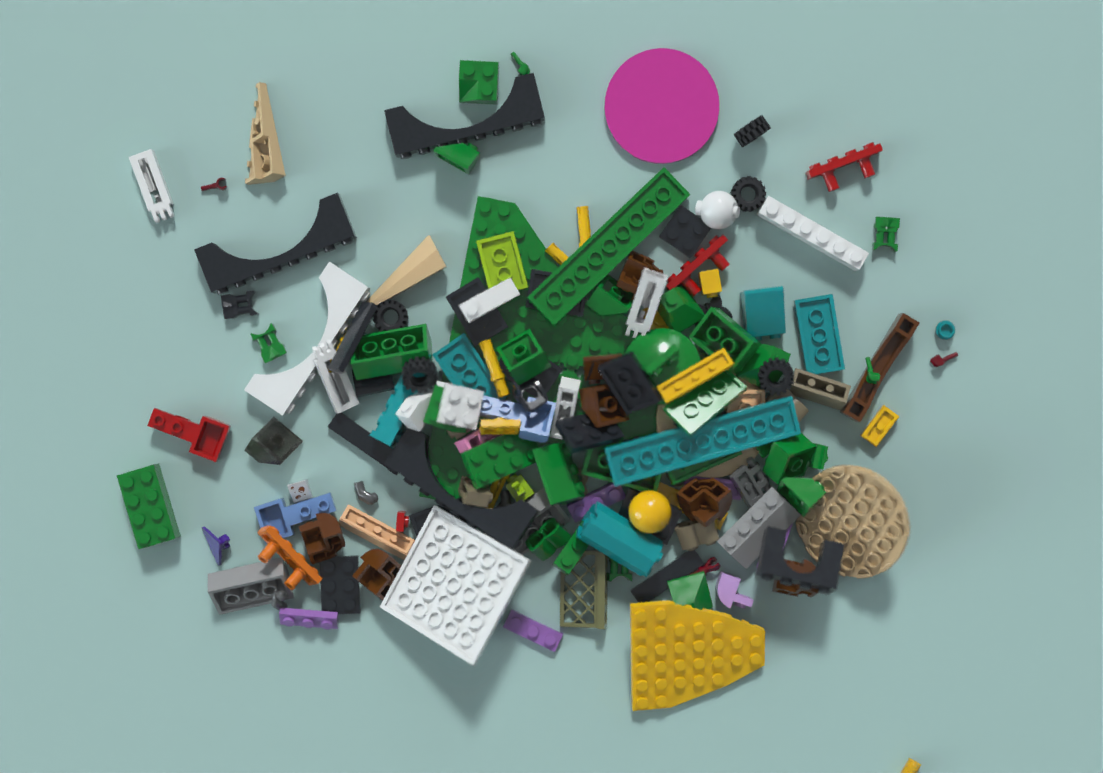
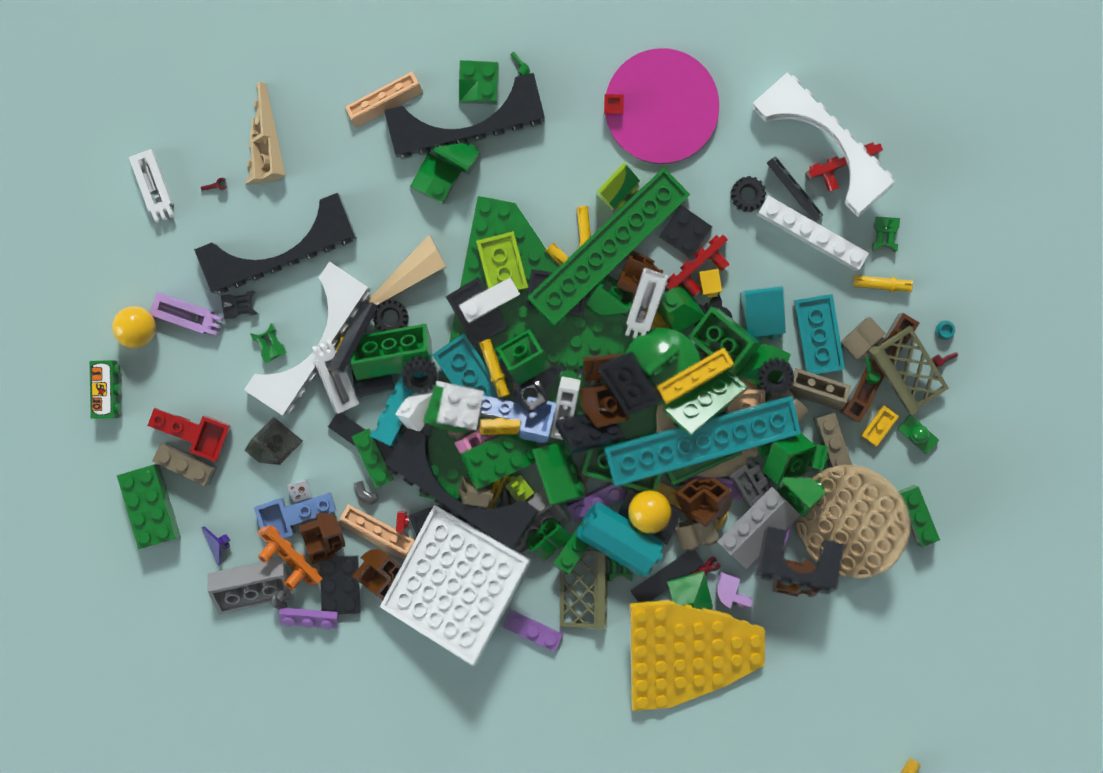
white brick [695,191,740,229] -> none
black tyre [734,115,771,147] -> none
none -> brick [89,360,121,419]
none -> yellow piece [112,306,156,348]
none -> lavender hinge [150,292,224,336]
none -> dark tan brick [152,443,217,486]
none -> light nougat slope [345,71,423,128]
none -> green plate [352,428,394,489]
none -> green slope [410,153,462,205]
none -> lime slope [596,163,640,210]
none -> red plate [604,94,624,115]
none -> white arch [753,73,894,217]
none -> black tile [767,157,823,222]
none -> dark tan brick [813,412,852,468]
none -> dark tan brick [841,317,886,360]
none -> yellow pin [853,275,913,293]
none -> olive fence [869,326,949,416]
none -> green tile [897,414,939,454]
none -> green brick [898,485,940,547]

